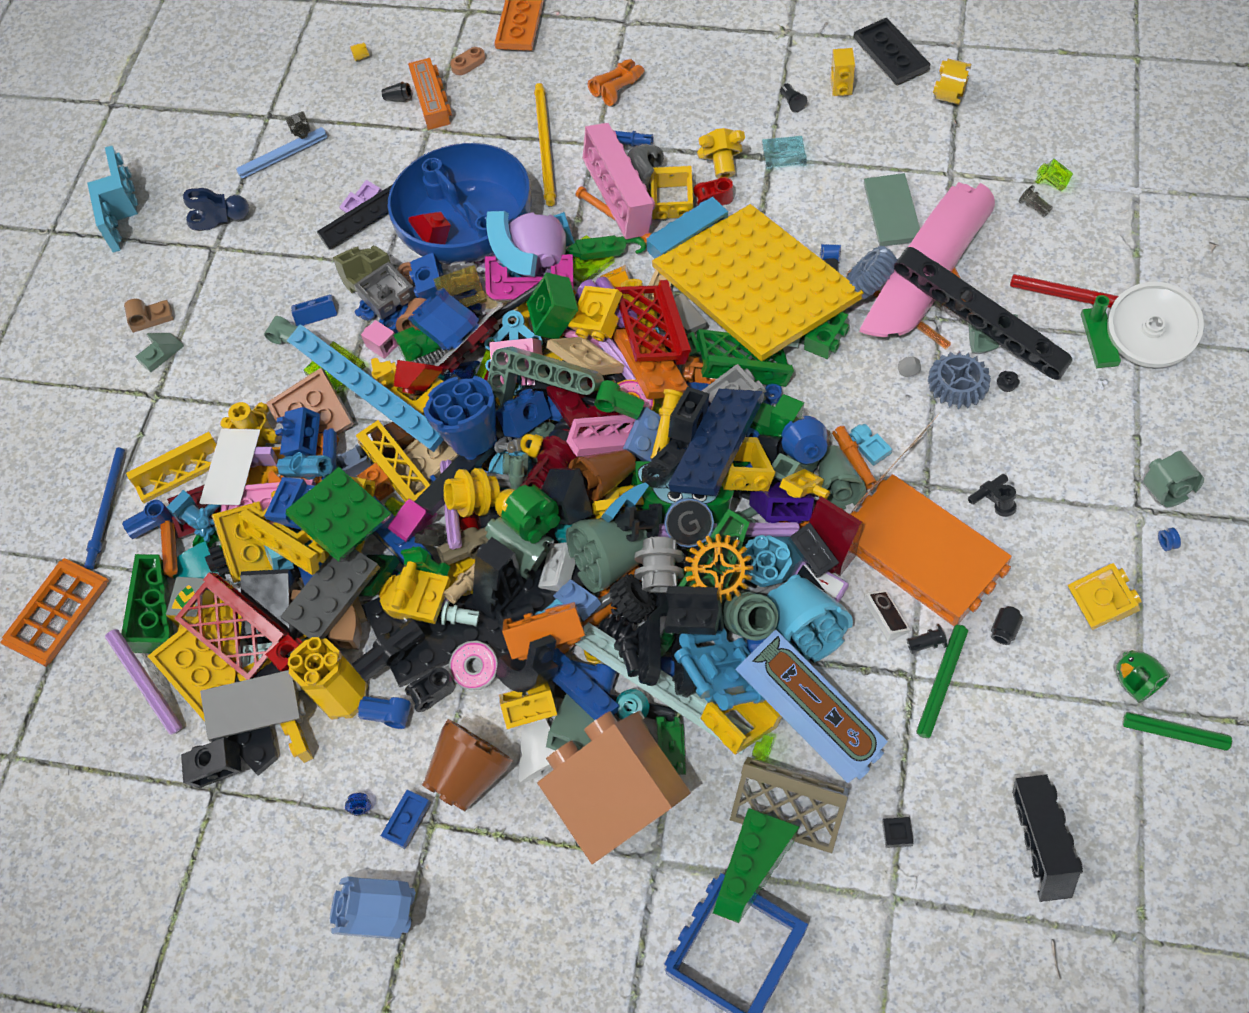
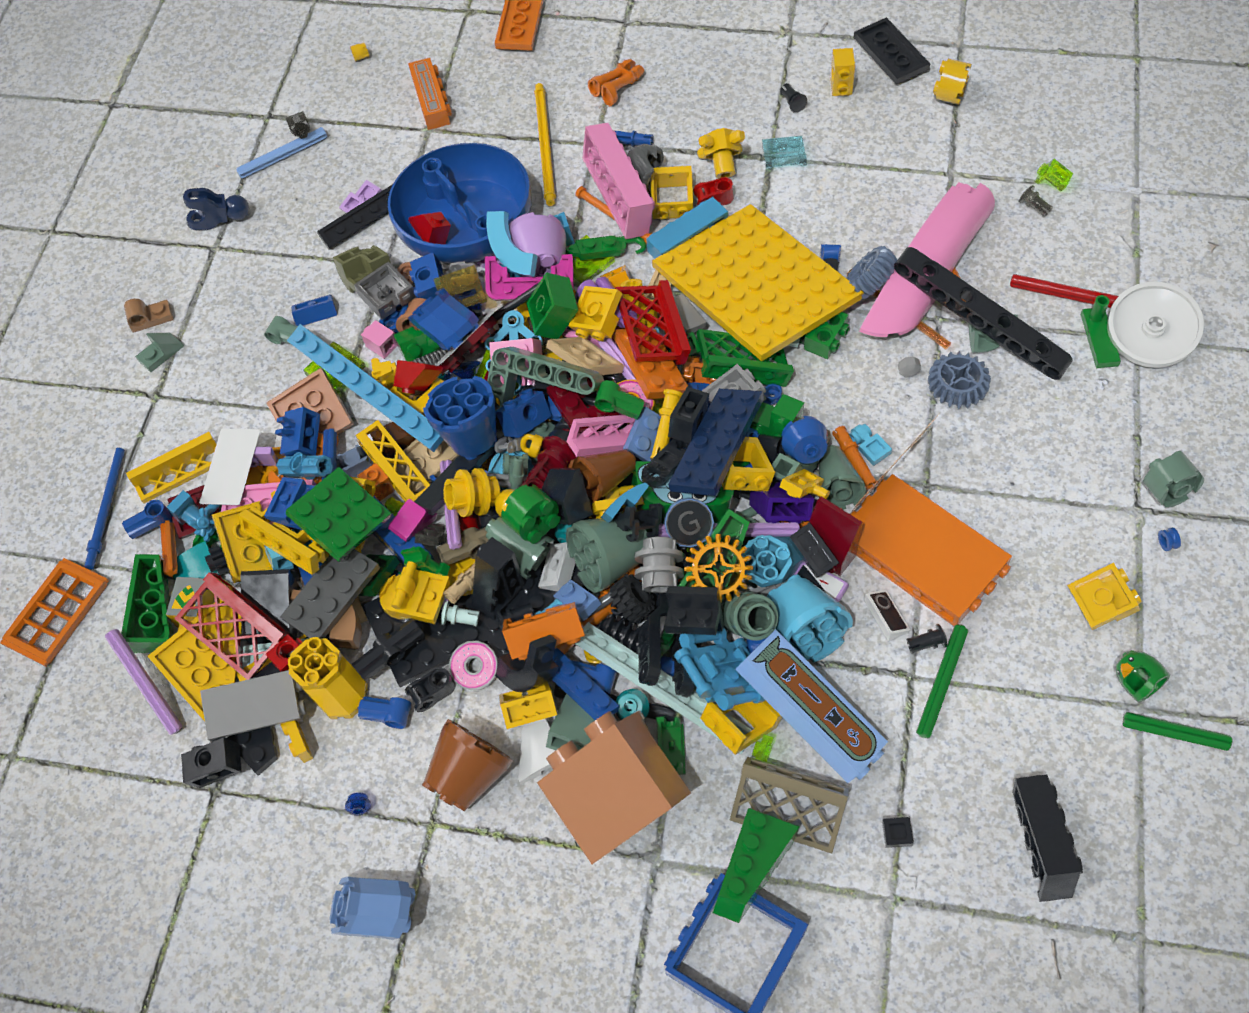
medium azure bracket [87,146,139,253] -> none
yellow piece [220,402,280,447] -> none
blue plate [355,300,377,320] -> none
blue plate [380,790,431,849] -> none
black cone [381,81,412,101] -> none
nougat plate [450,47,486,75] -> none
black pin [614,636,639,677] -> none
sand green tile [863,173,920,246] -> none
black piece [968,474,1017,517] -> none
black brick [991,606,1024,645] -> none
black plate [997,371,1020,392] -> none

